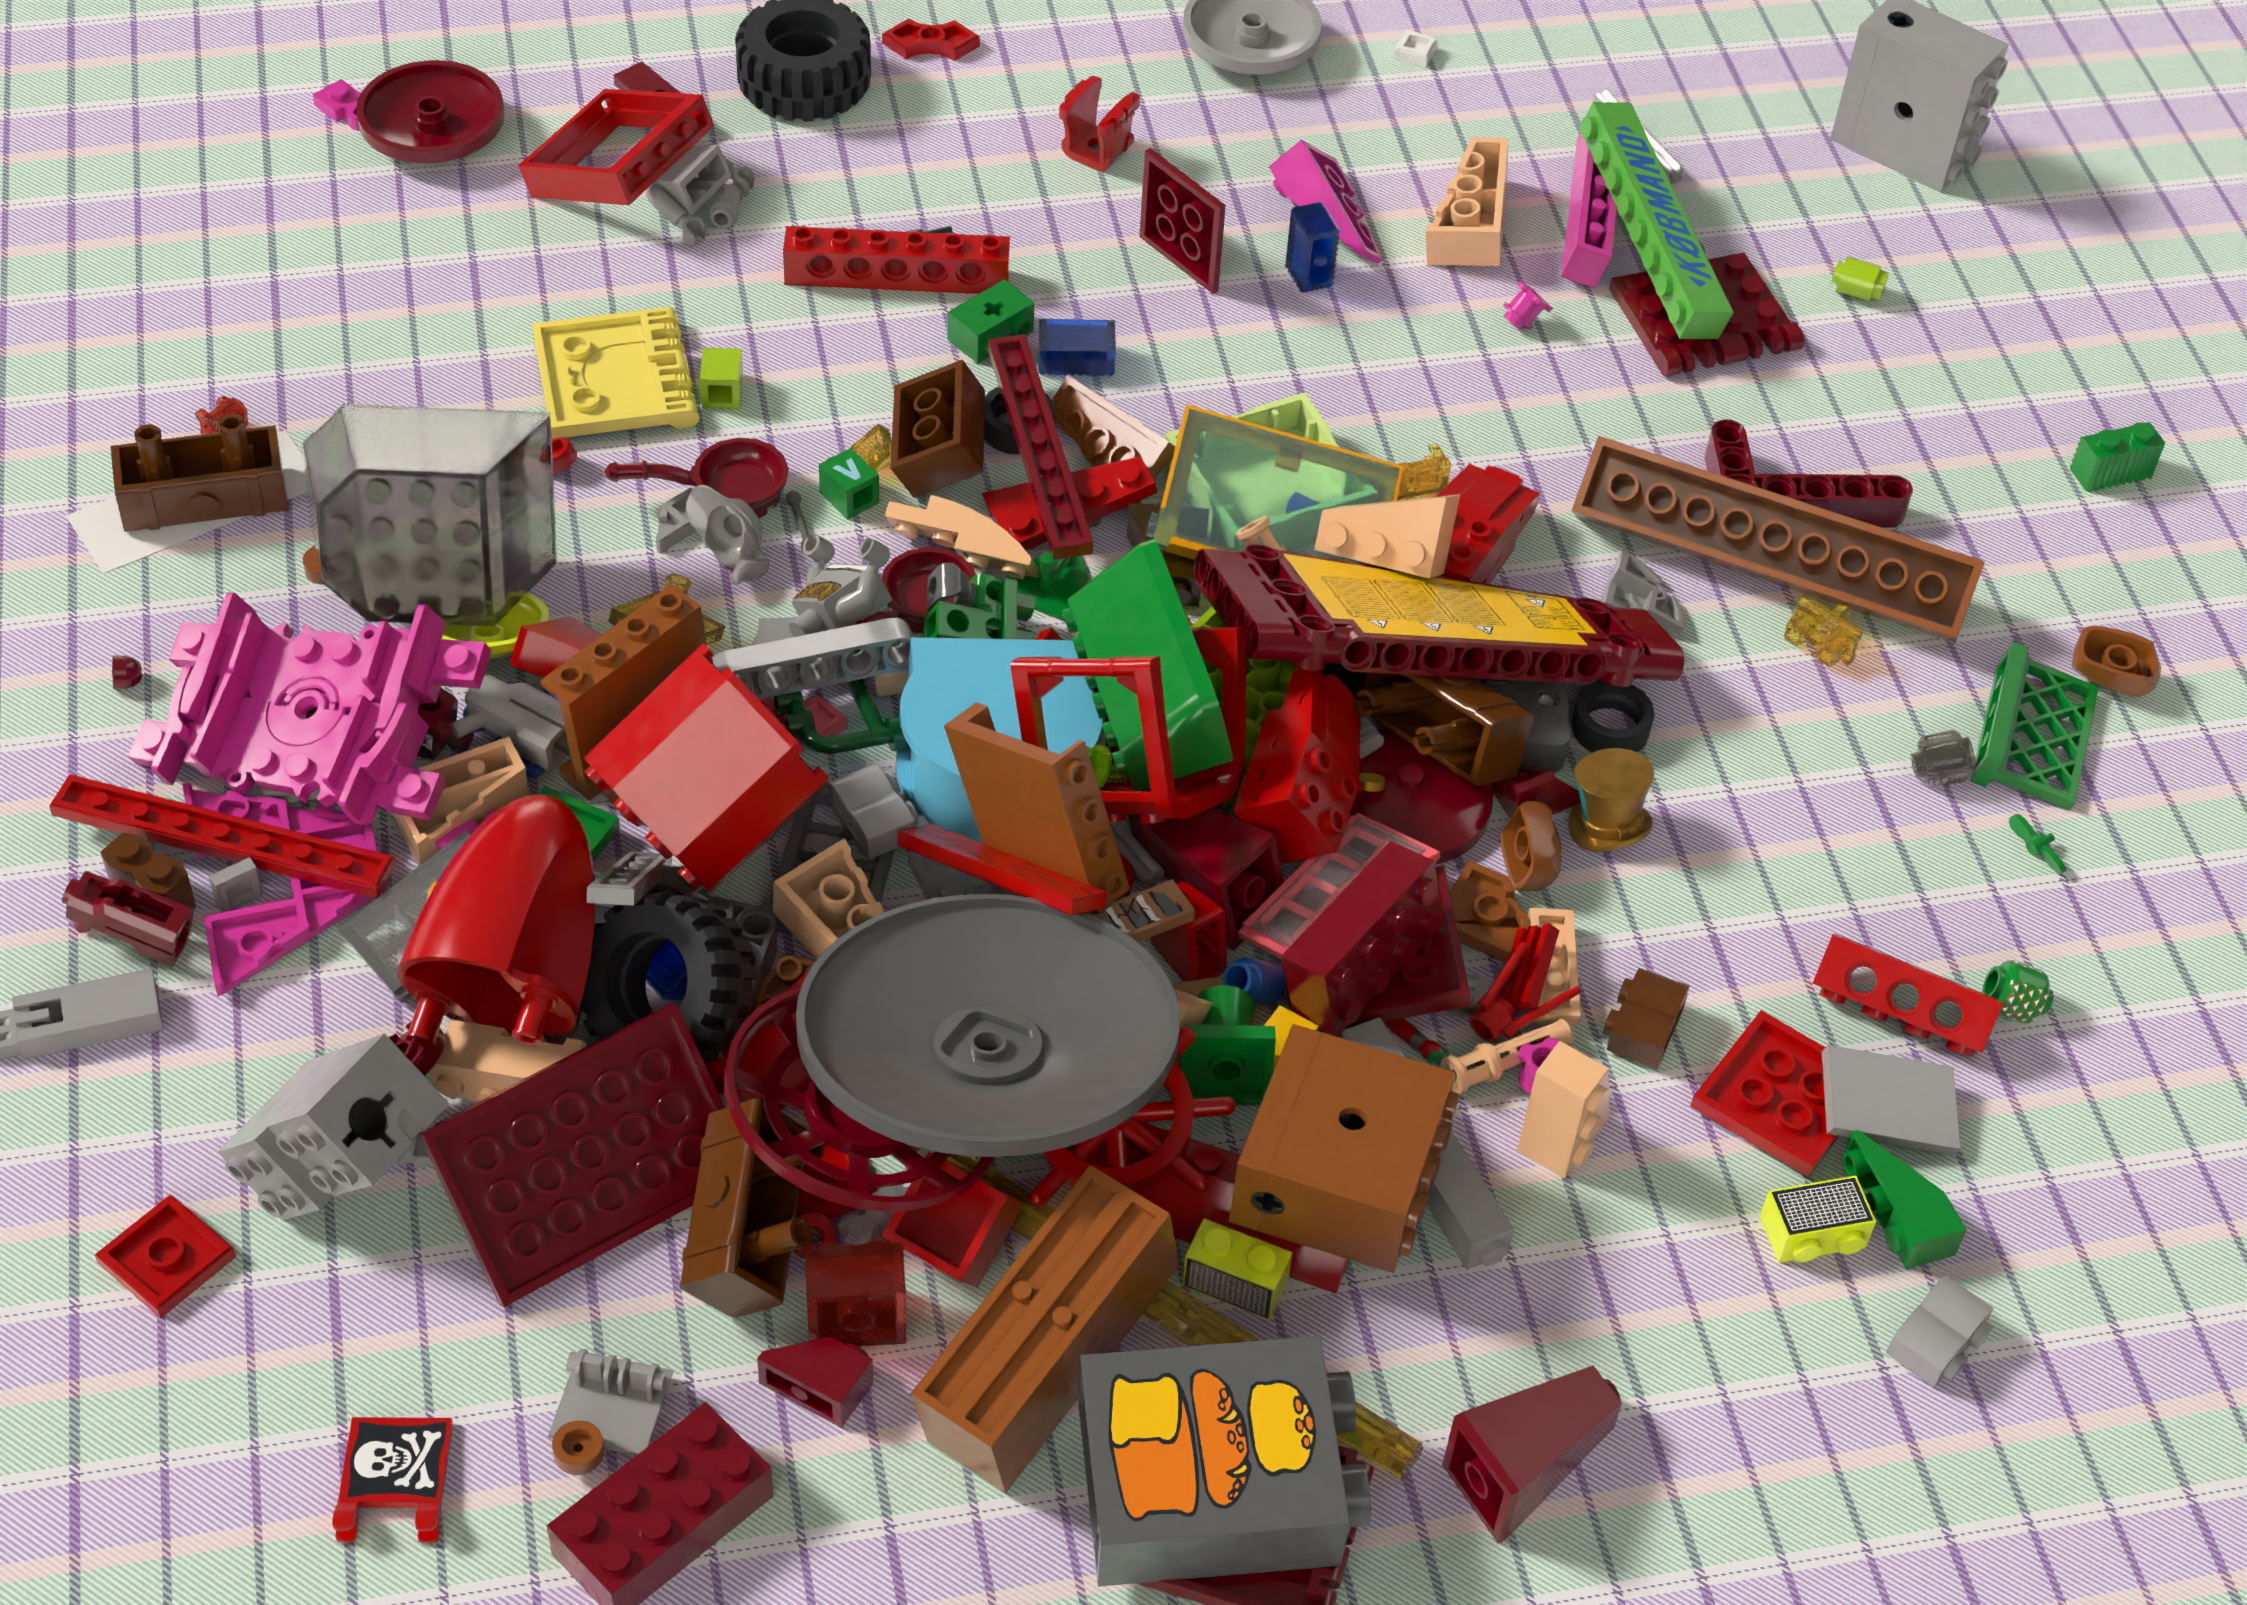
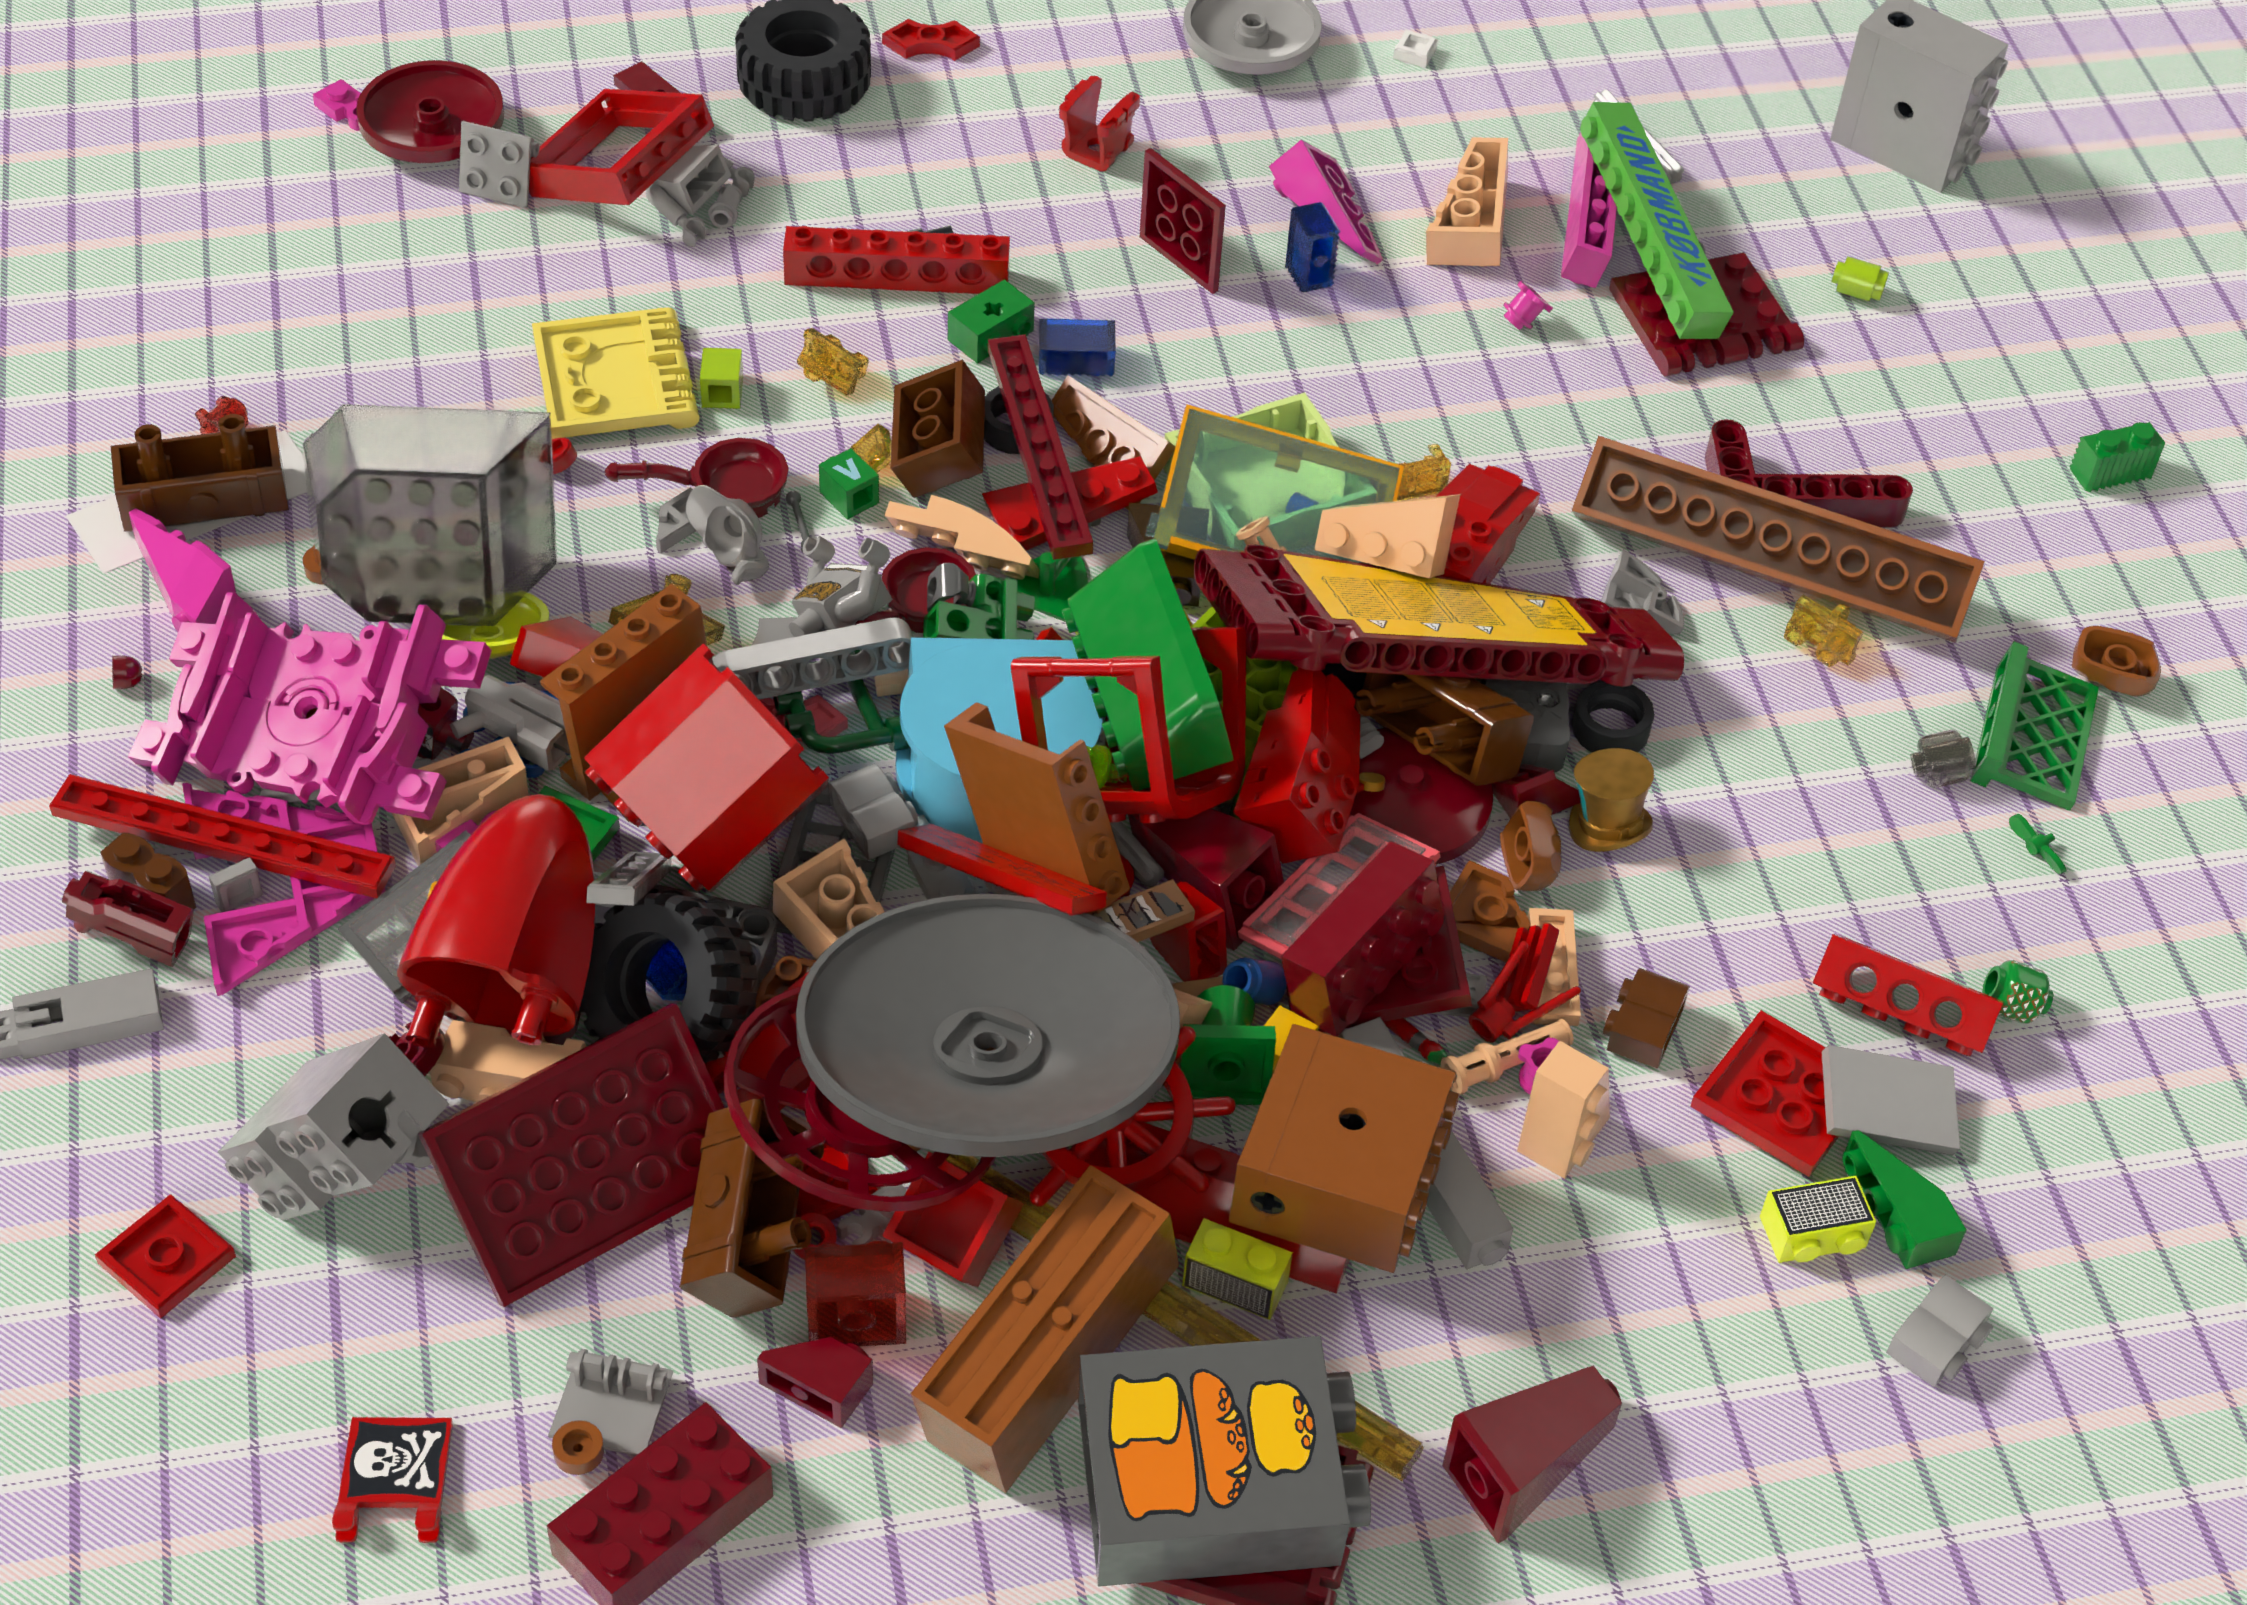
none -> dark pink wedge [129,508,237,632]
none -> light grey hinge [459,121,540,208]
none -> clear yellow hips [797,328,869,396]

